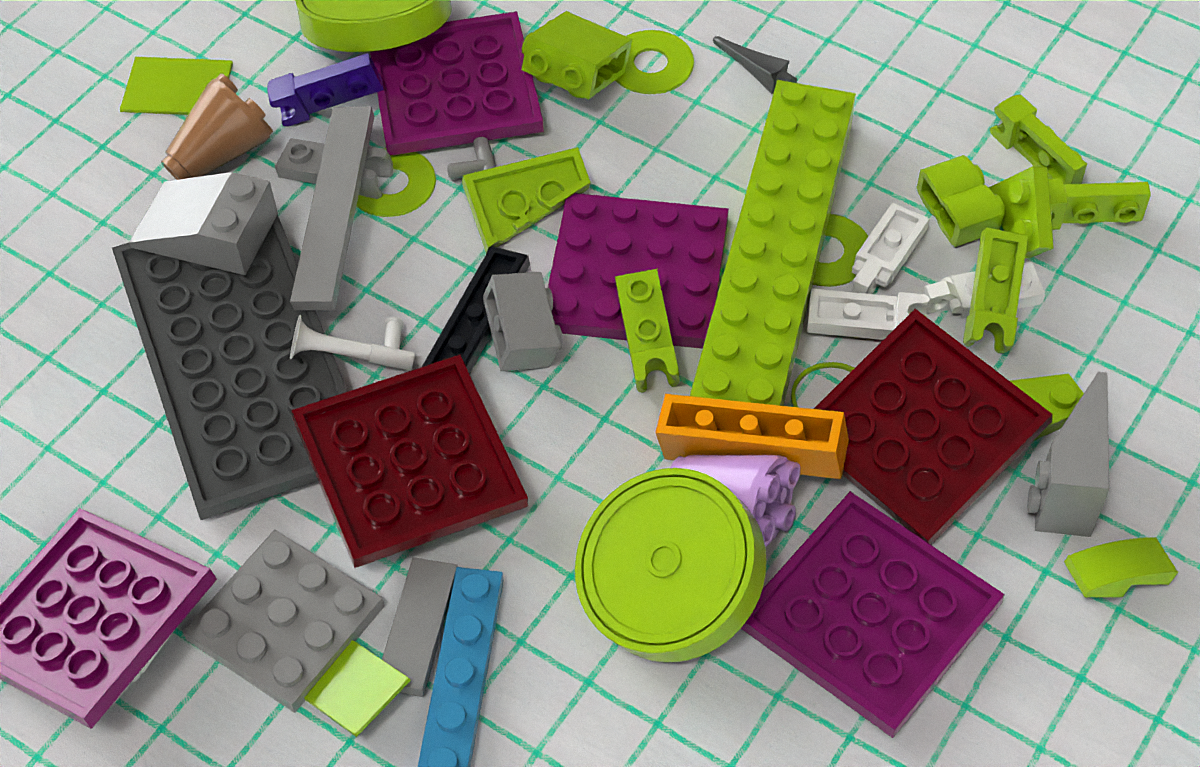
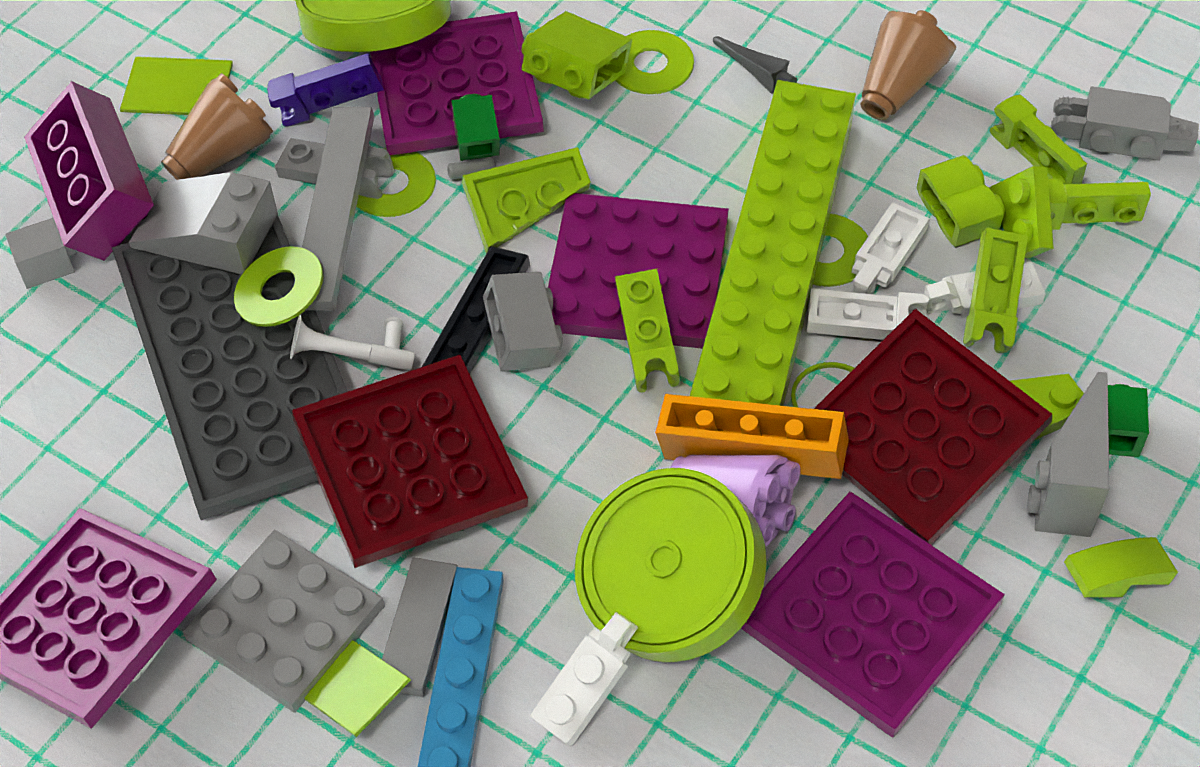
none -> light grey brick [5,218,77,289]
none -> magenta brick [24,81,154,261]
none -> lime gear [234,246,324,327]
none -> green brick [452,94,500,161]
none -> white hinge [530,612,638,746]
none -> medium nougat cone [860,10,956,120]
none -> light grey hinge [1051,86,1199,161]
none -> green brick [1108,384,1149,457]

